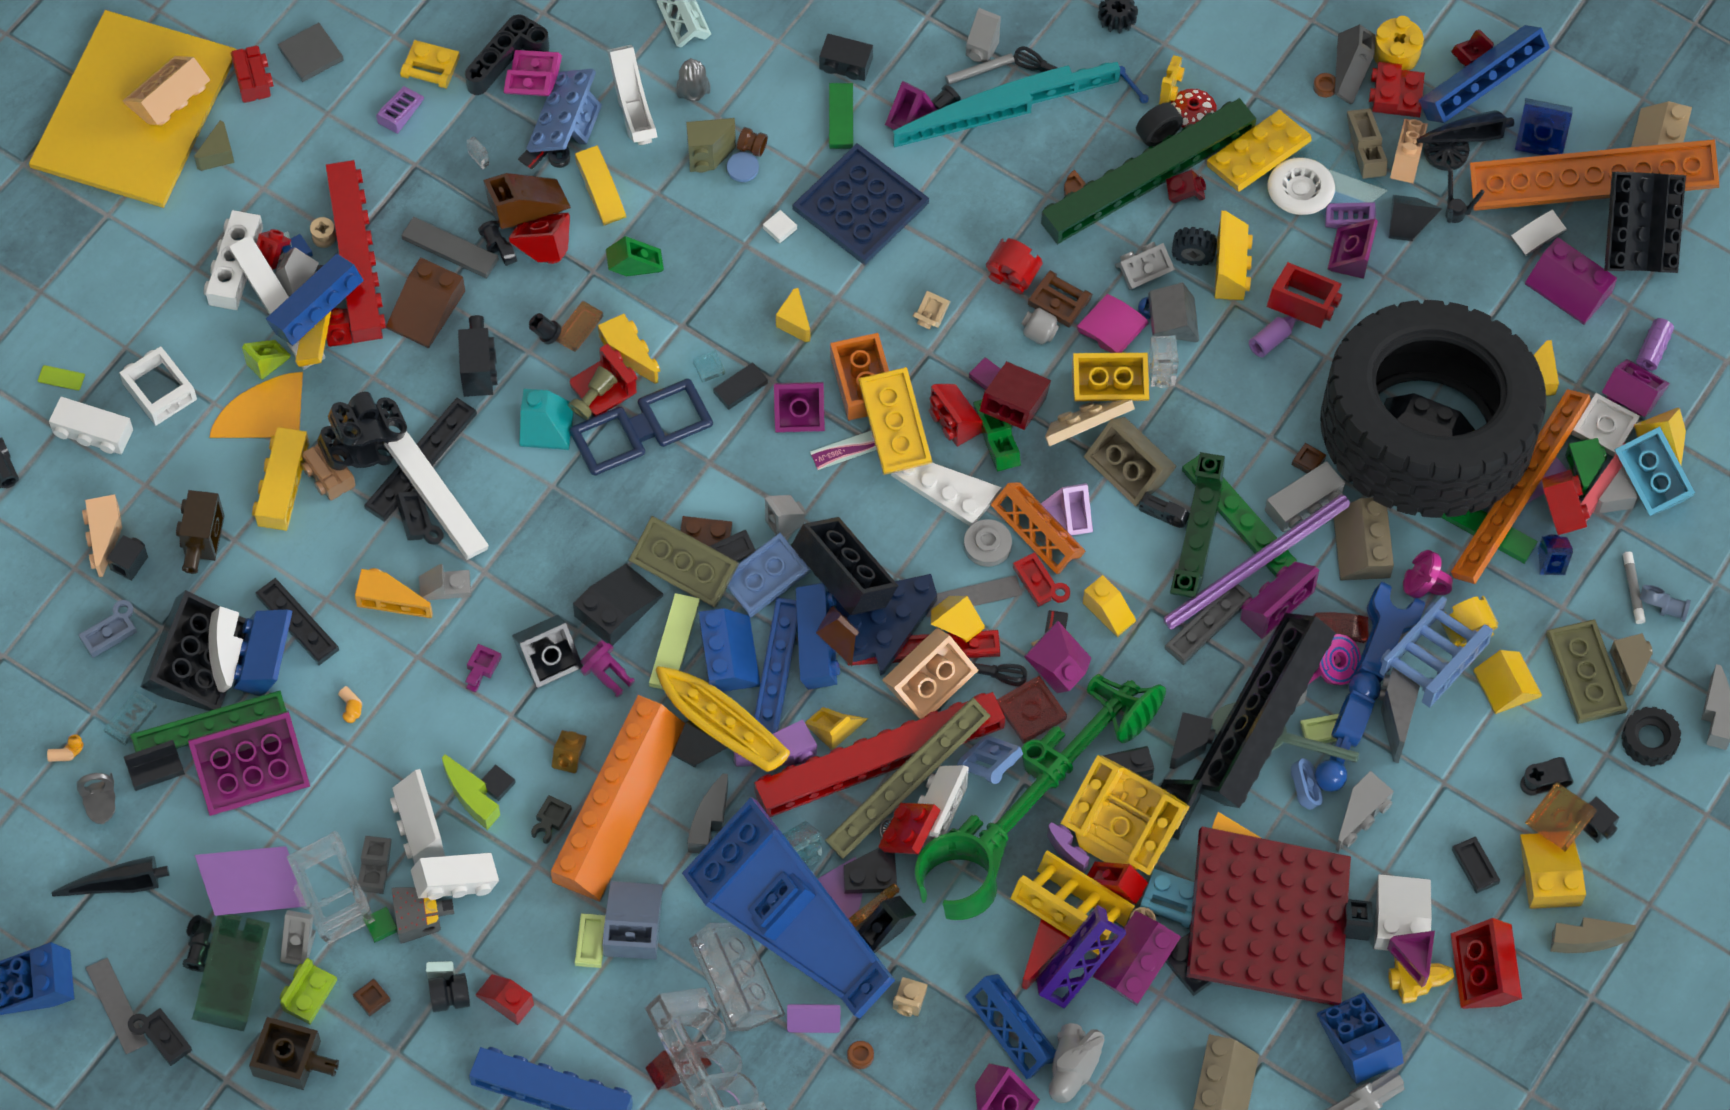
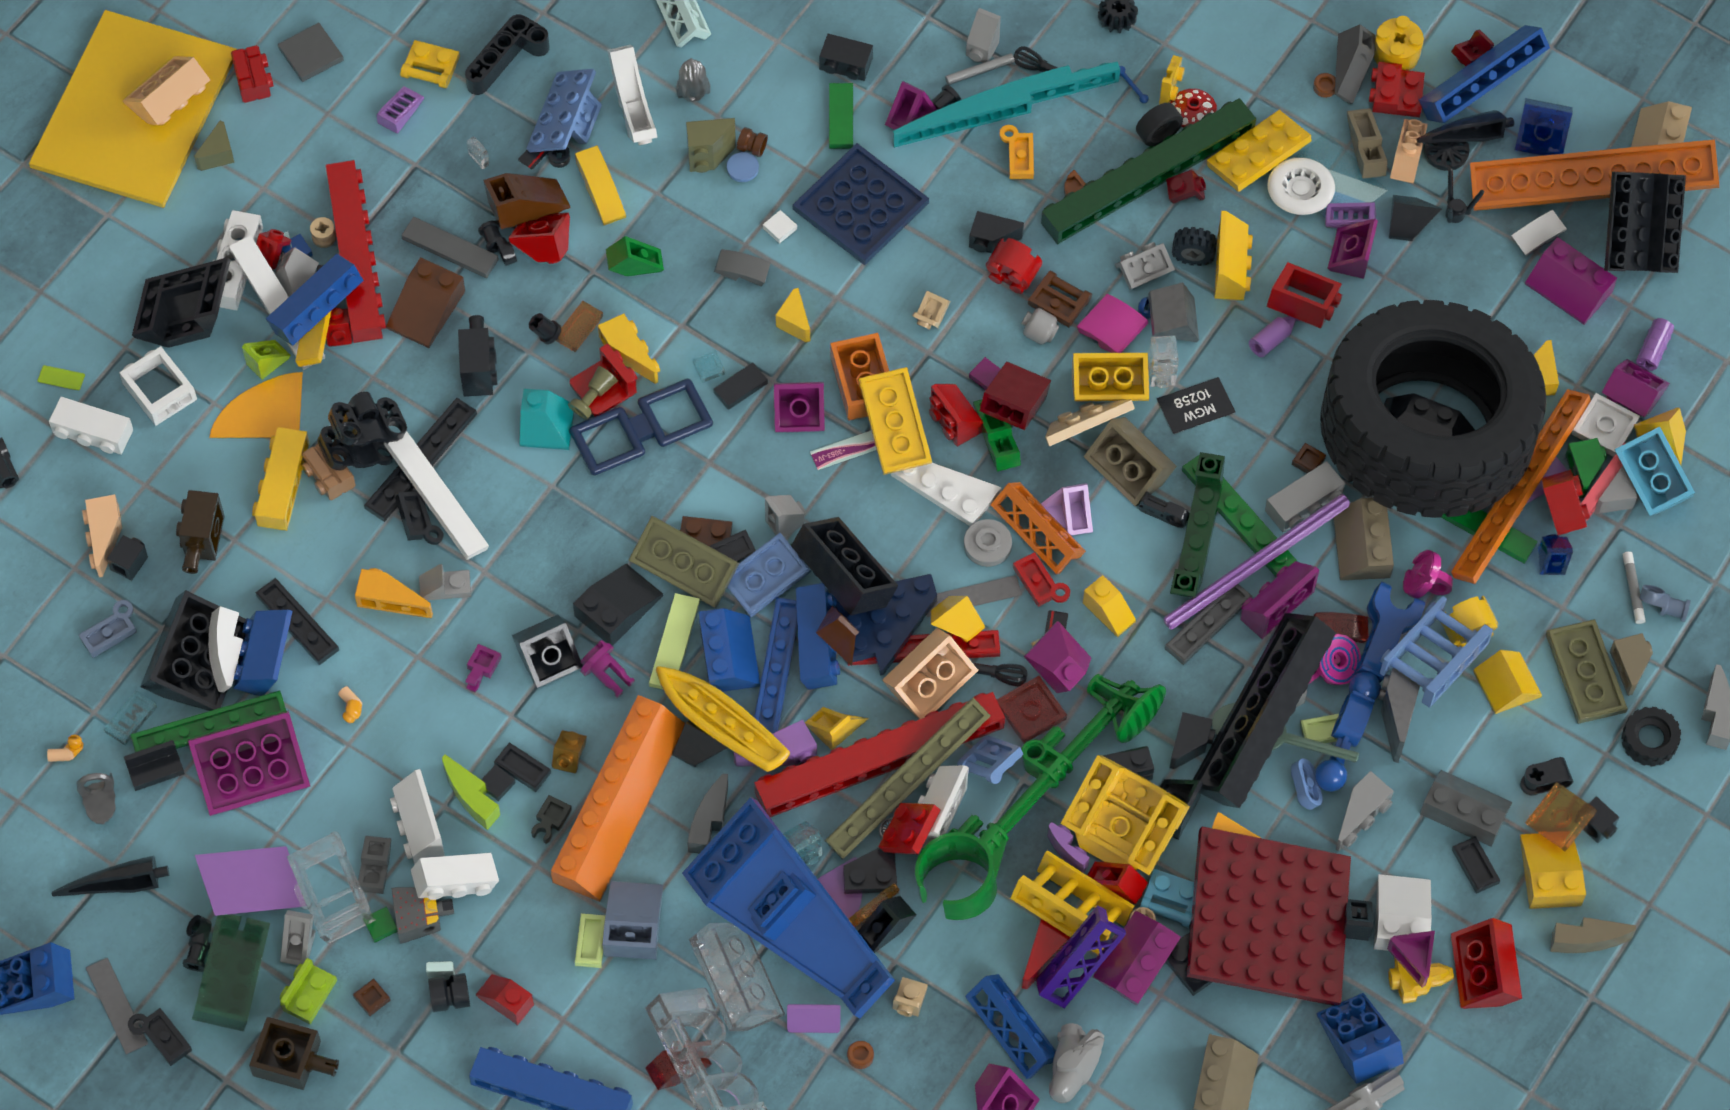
dark pink slope [504,50,562,96] -> none
none -> black slope [132,257,230,348]
none -> black tile [494,742,551,792]
none -> dark grey slope [714,249,771,286]
none -> black slope [969,211,1024,253]
none -> light orange hinge [999,125,1034,179]
none -> black sticker [1157,377,1236,434]
none -> dark grey slope [1420,770,1512,847]

